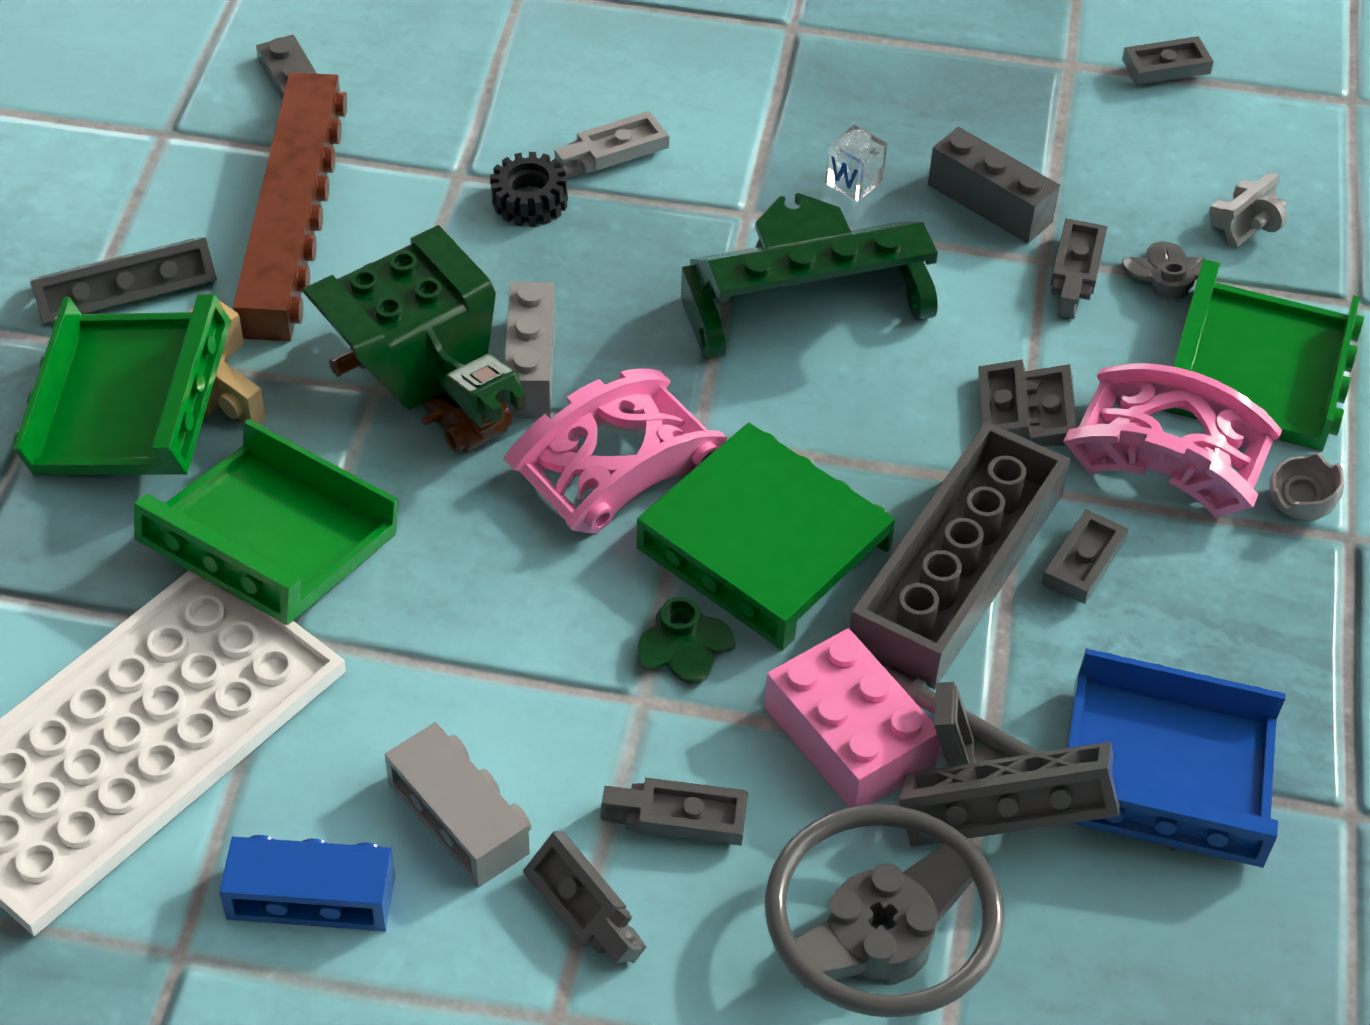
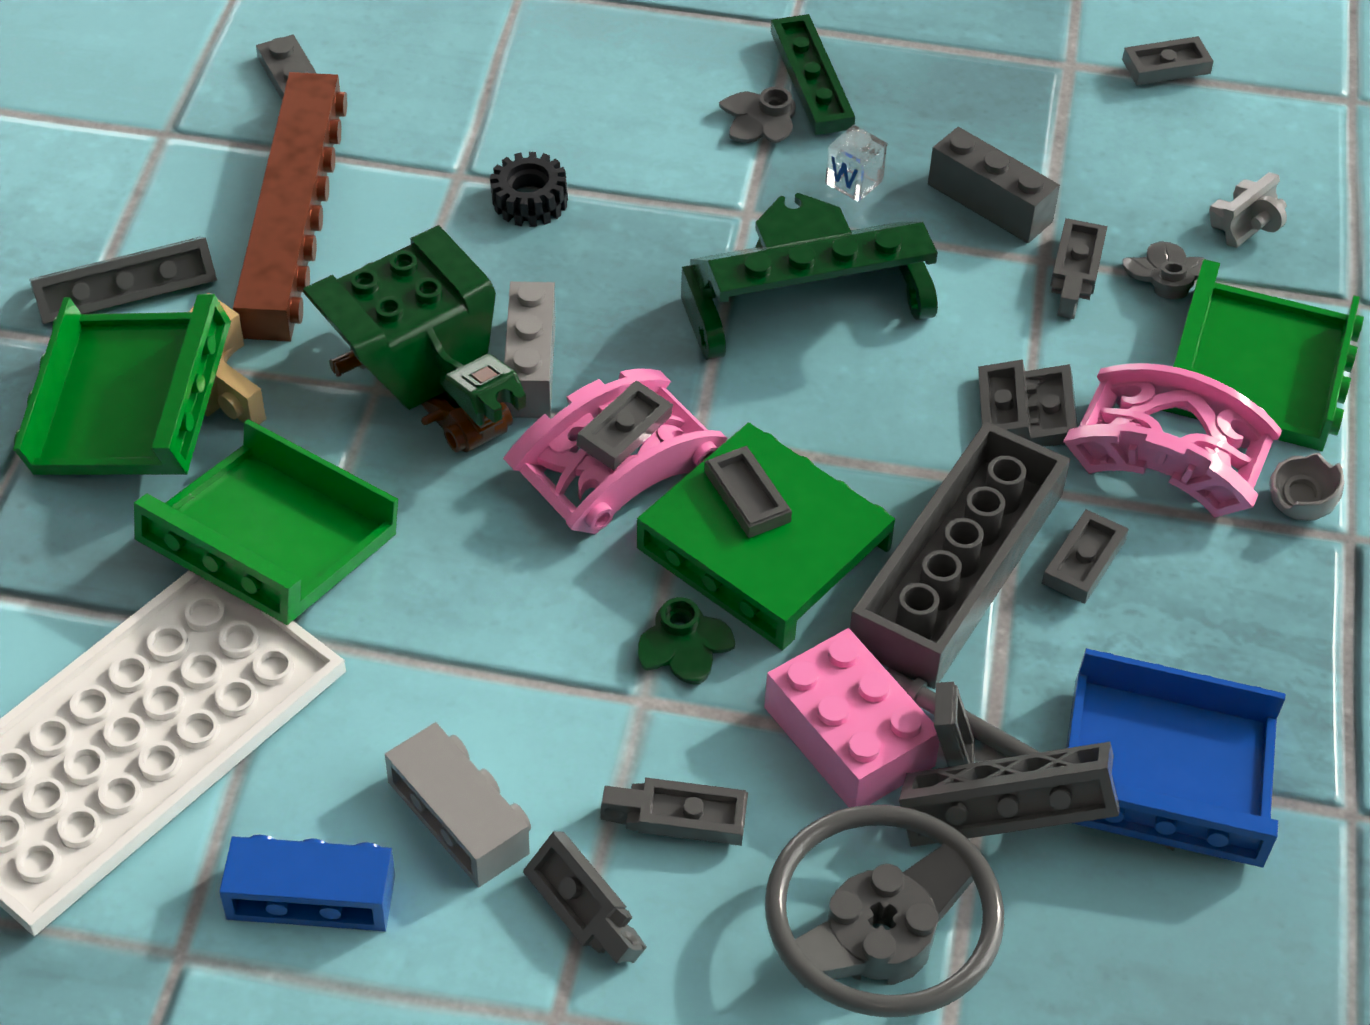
light grey hinge [554,111,670,178] -> none
none -> dark grey plate [576,380,673,471]
none -> dark grey tile [704,446,792,538]
none -> dark grey plate [719,87,796,143]
none -> dark green plate [770,14,855,135]

